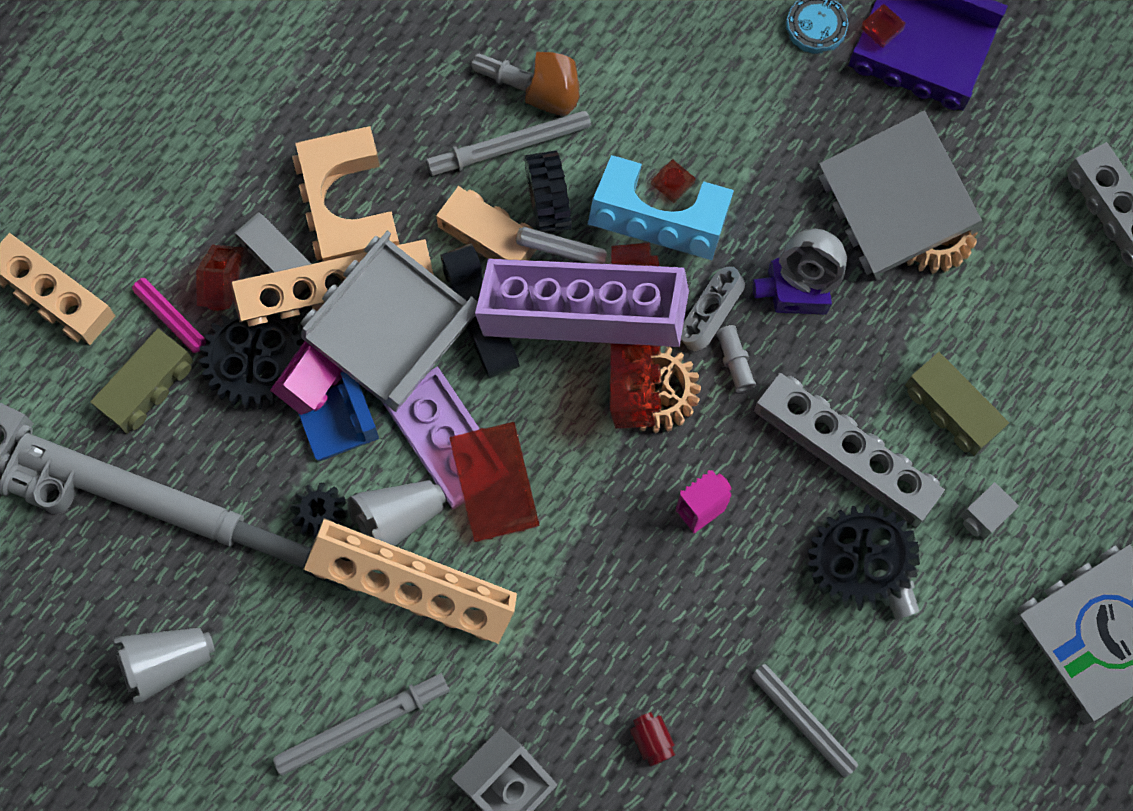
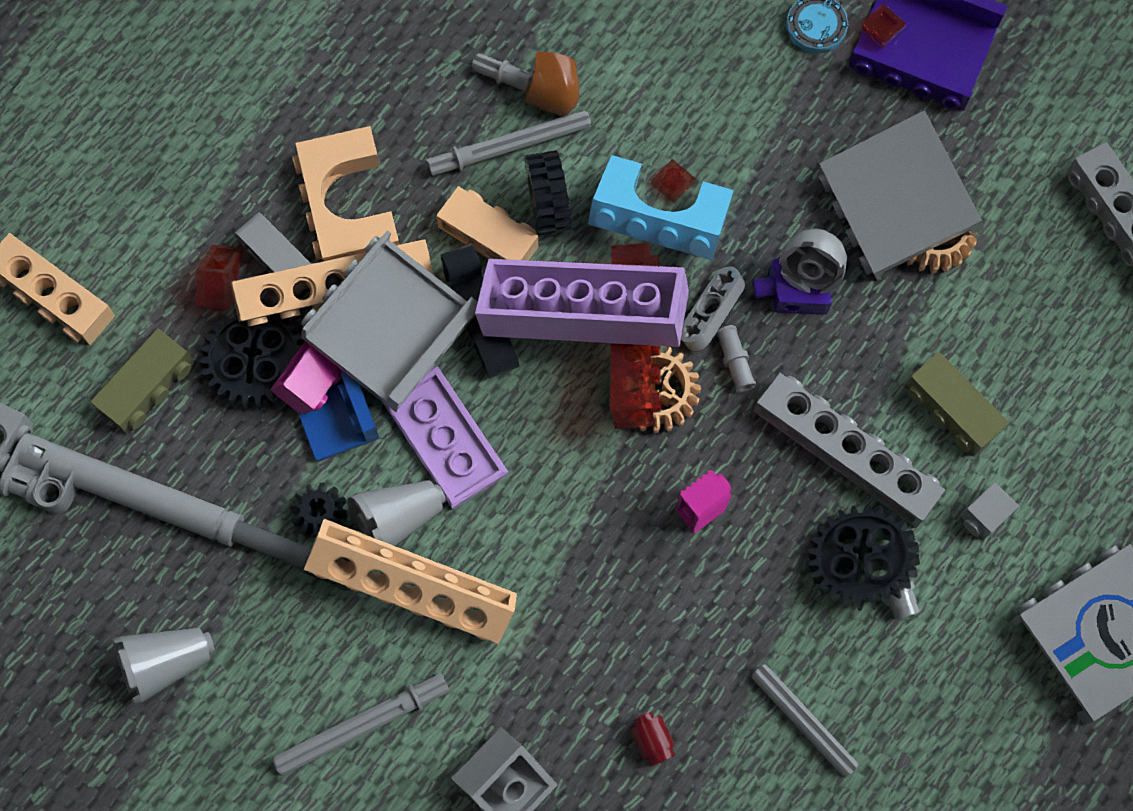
dark pink axle [132,278,206,353] -> none
clear red piece [449,422,540,542] -> none
light grey axle [516,227,607,264] -> none

